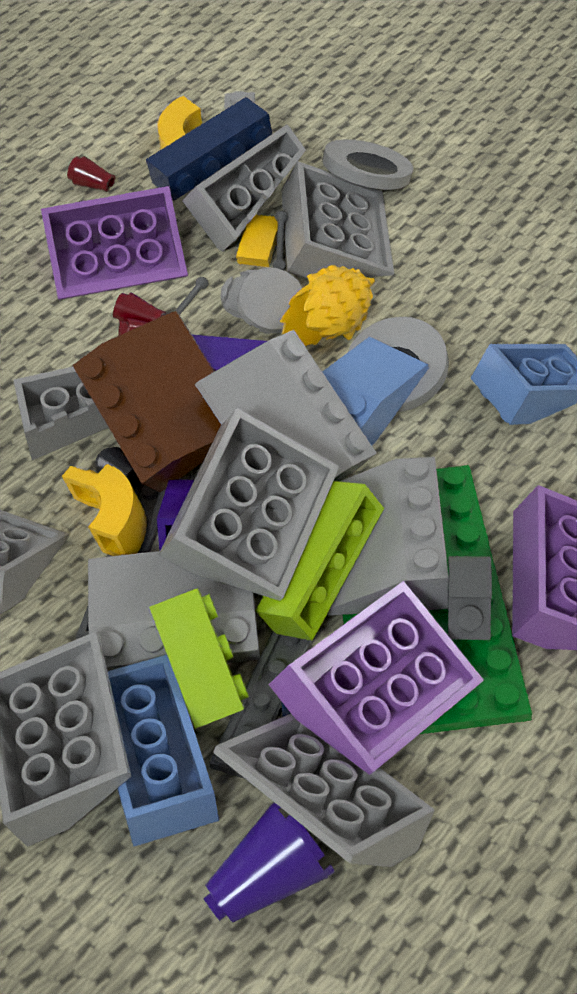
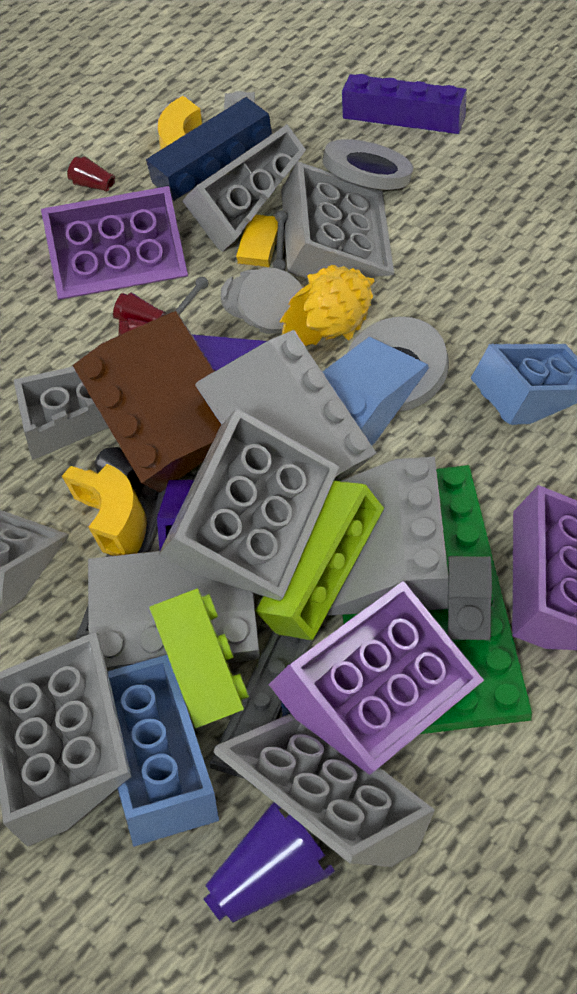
none -> dark purple brick [342,74,467,134]

